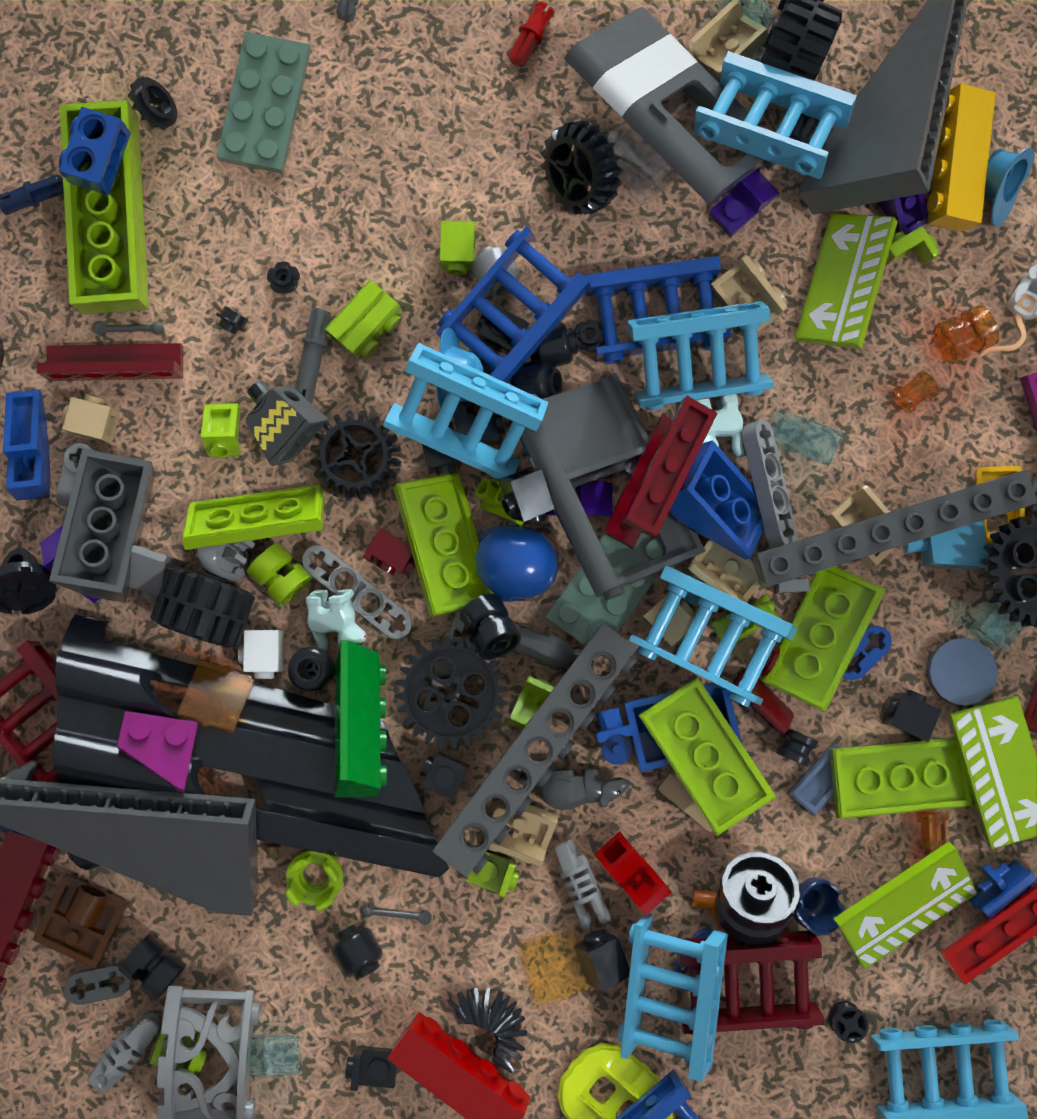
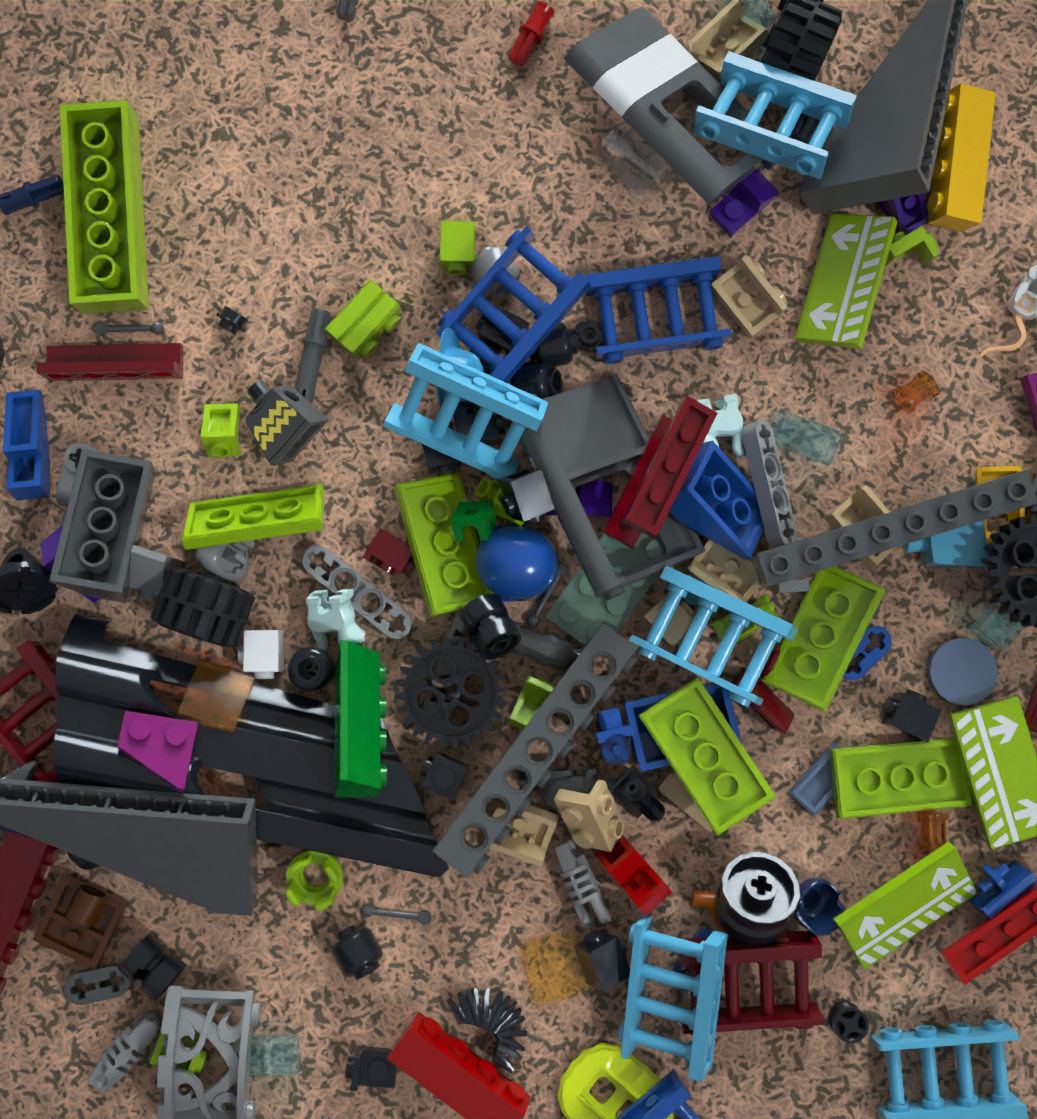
blue brick [59,107,131,196] -> none
tan brick [61,395,120,445] -> none
black gear [128,77,177,130] -> none
sand green plate [217,32,311,174] -> none
lime wheel [247,542,312,607] -> none
black plate [267,261,300,294] -> none
black gear [310,410,402,502] -> none
lime bracket [466,850,520,898] -> none
black gear [540,120,624,215] -> none
medium azure fence [627,301,774,410] -> none
black wheel [776,729,818,767] -> none
clear orange wheel [933,305,999,364] -> none
dark azure piece [984,147,1035,227] -> none
none -> green piece [450,501,497,542]
none -> dark grey hinge [526,563,568,627]
none -> tan bracket [554,780,625,852]
none -> black hinge [609,765,665,822]

